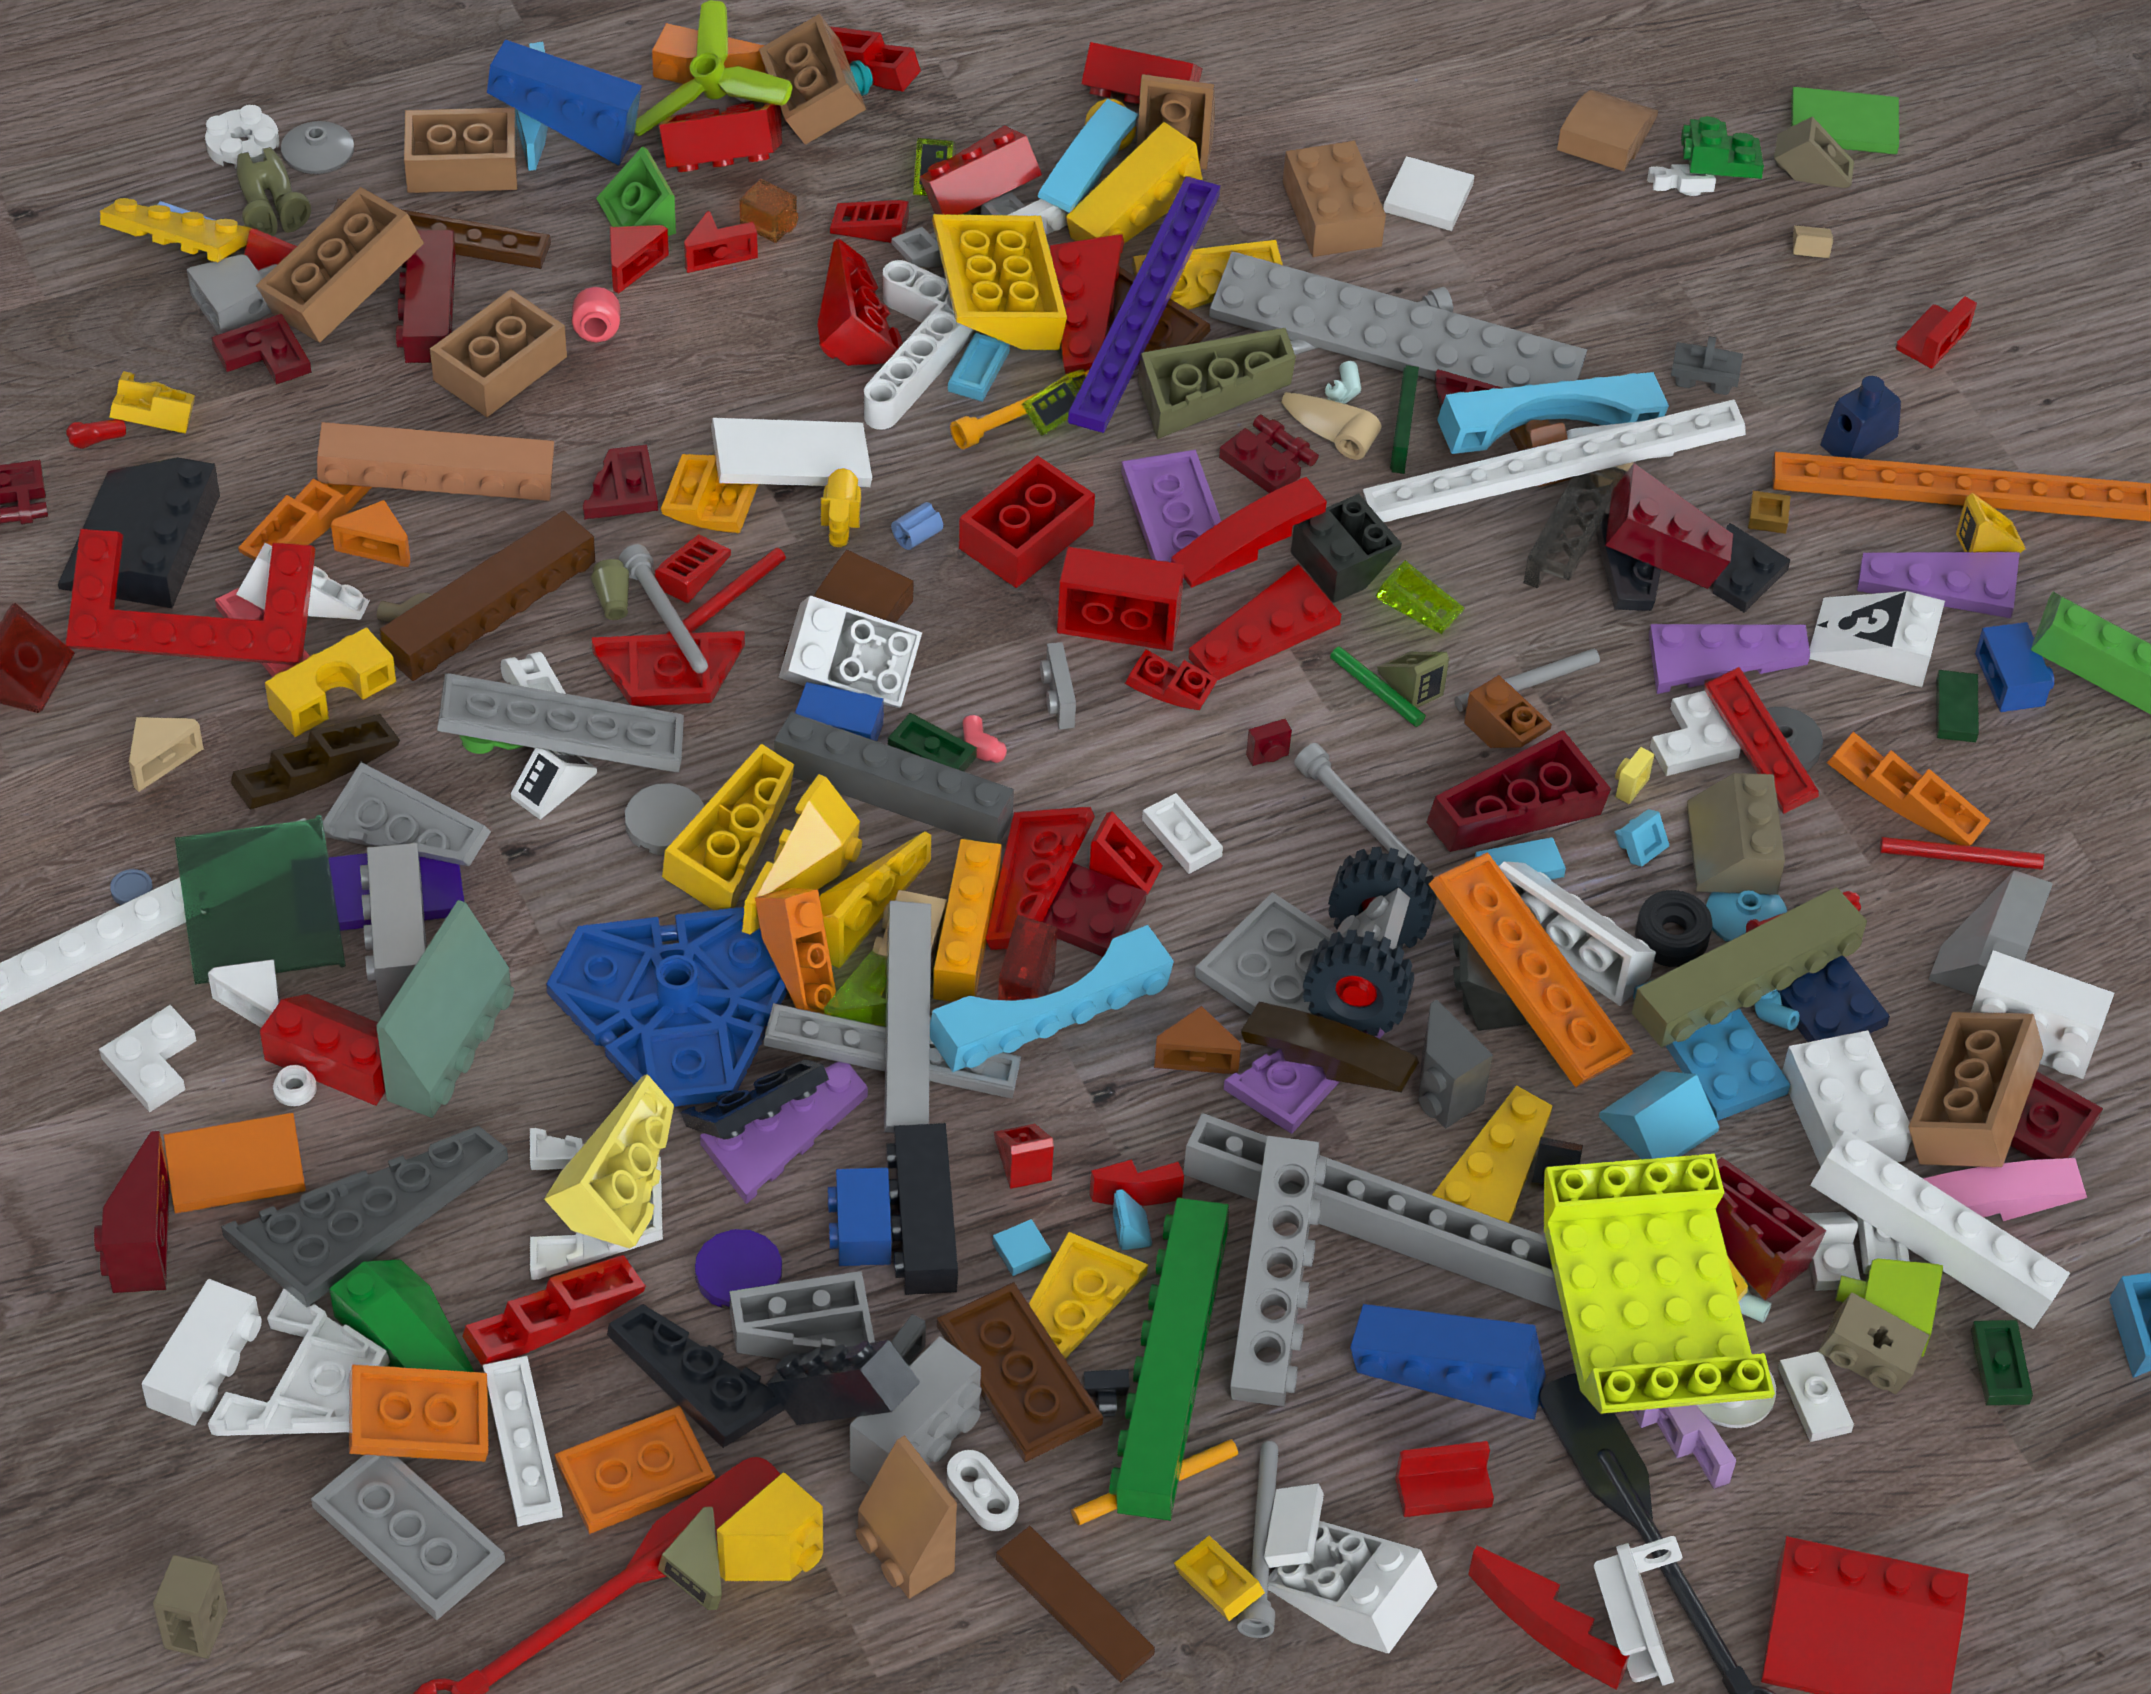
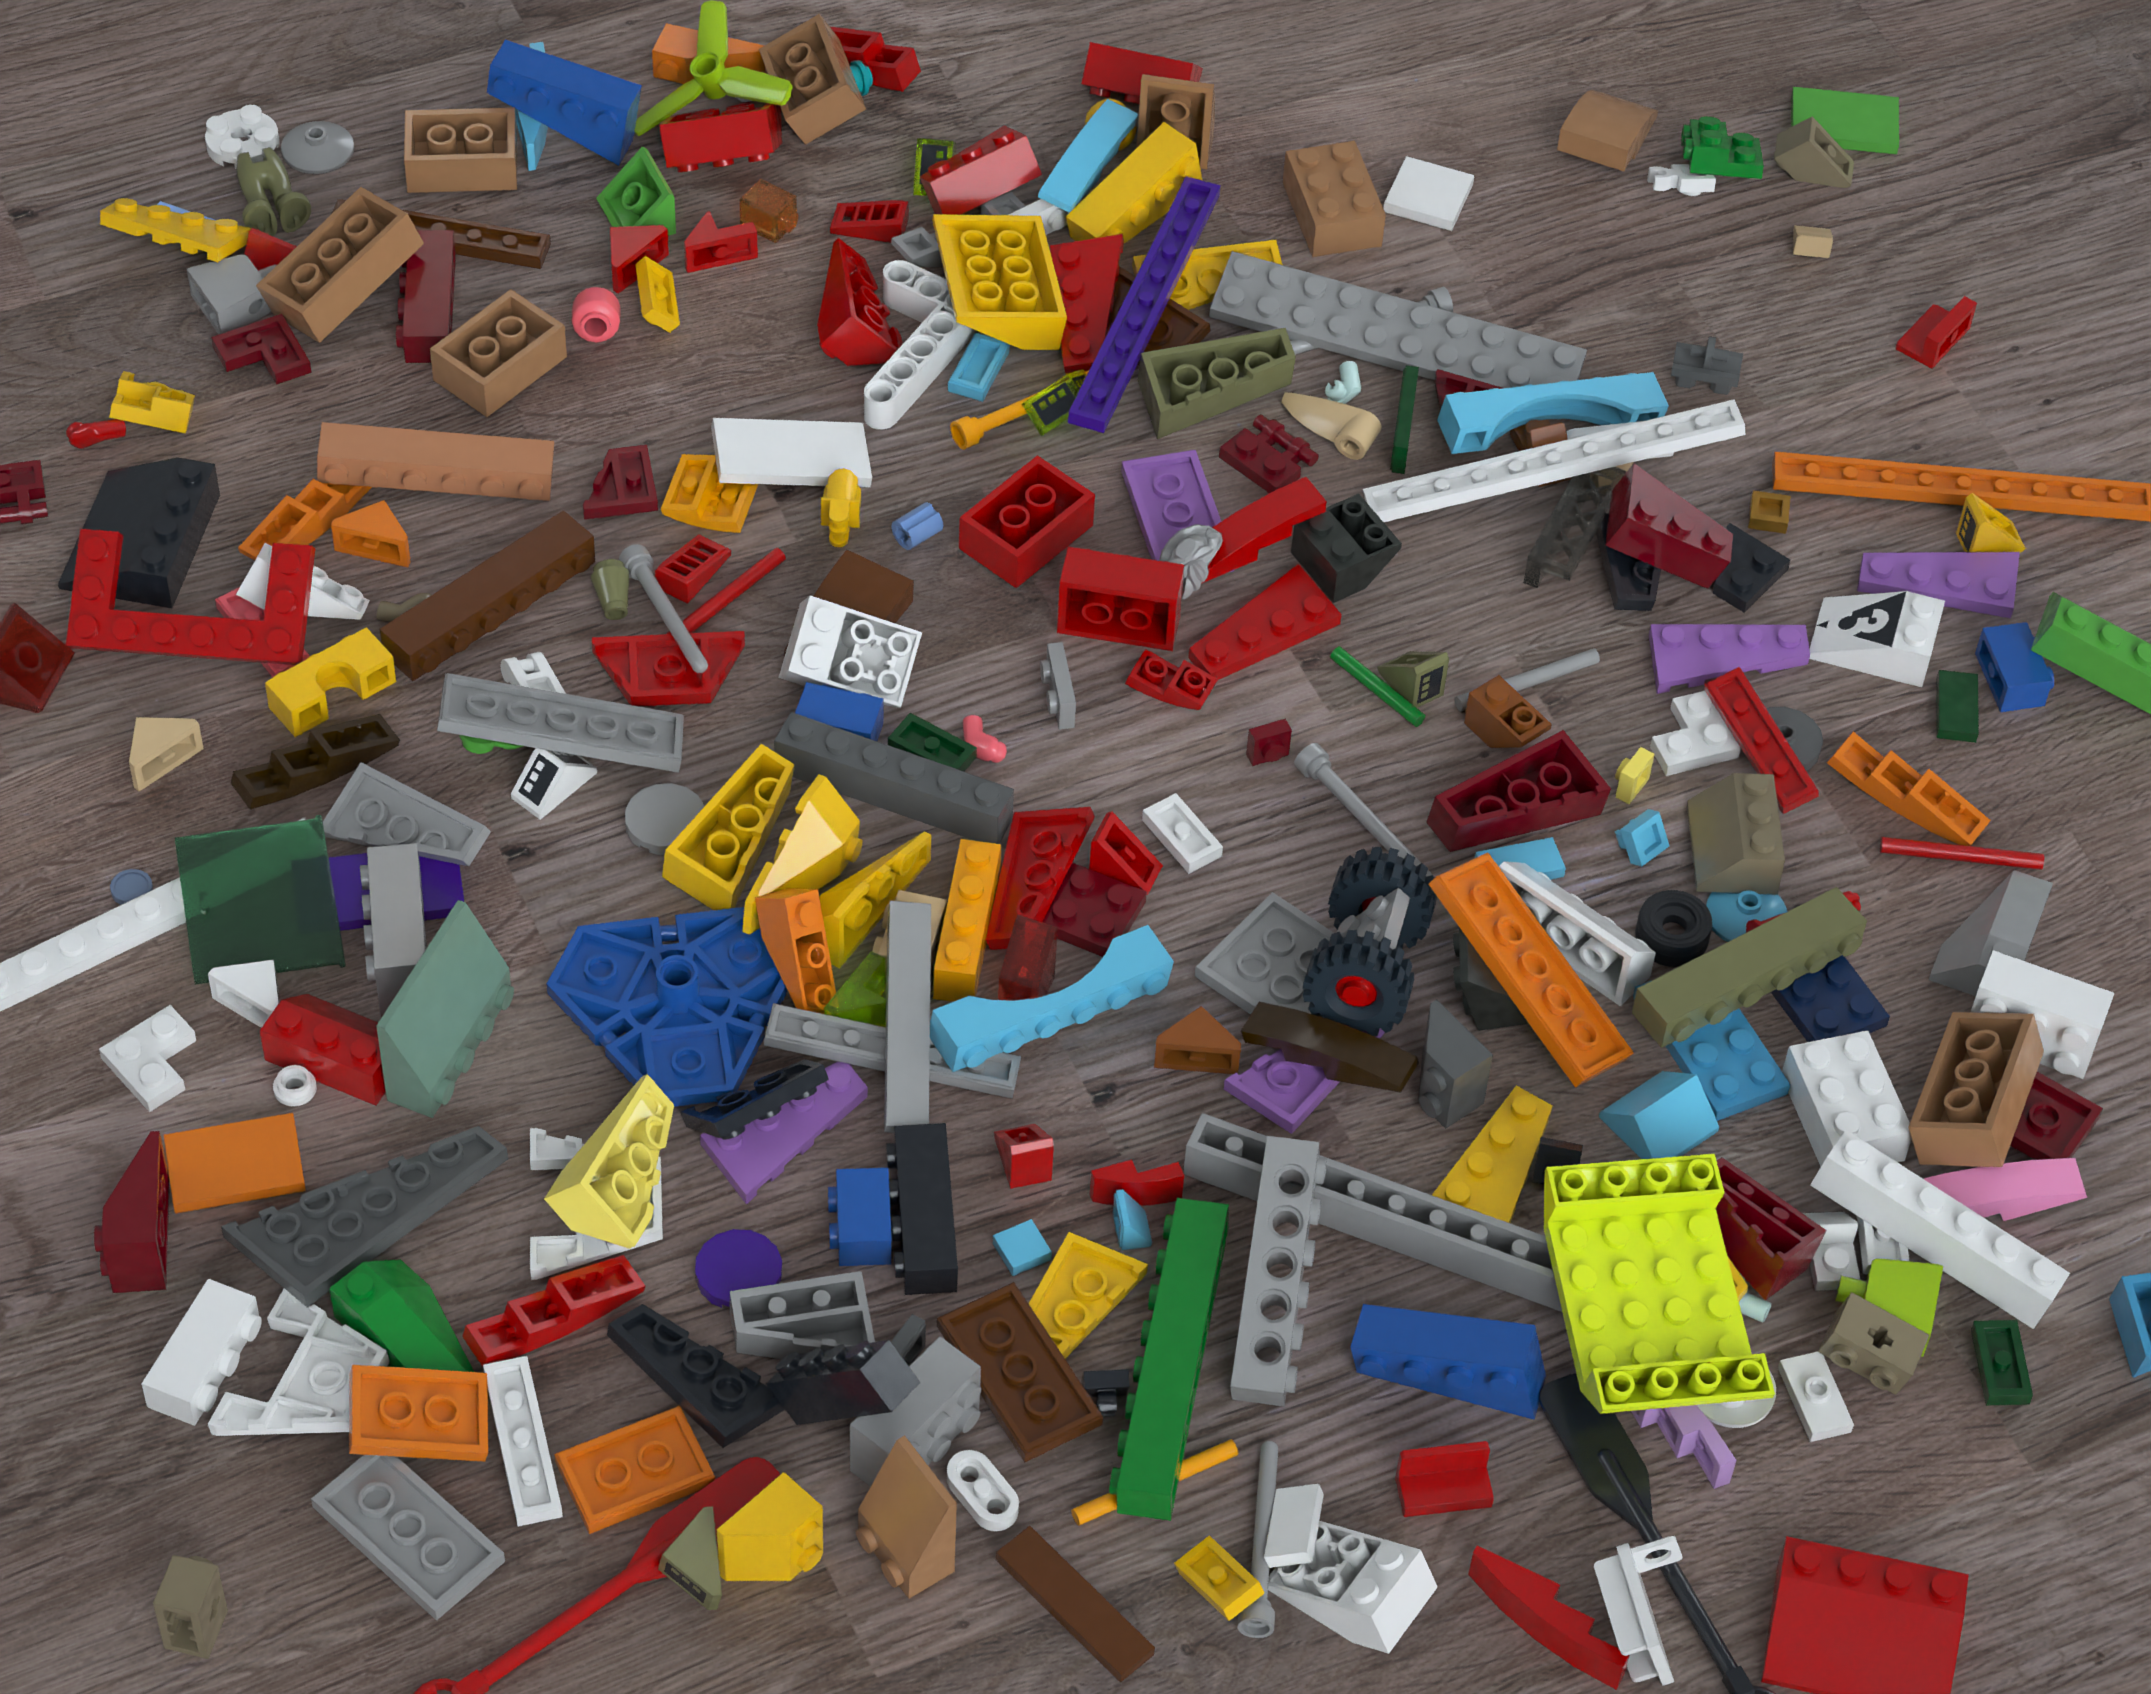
clear neon green slope [1376,560,1465,634] -> none
medium azure arm [1754,989,1800,1031] -> none
dark blue torso [1820,376,1901,459] -> none
none -> yellow plate [635,256,680,333]
none -> light grey hat [1159,524,1223,599]

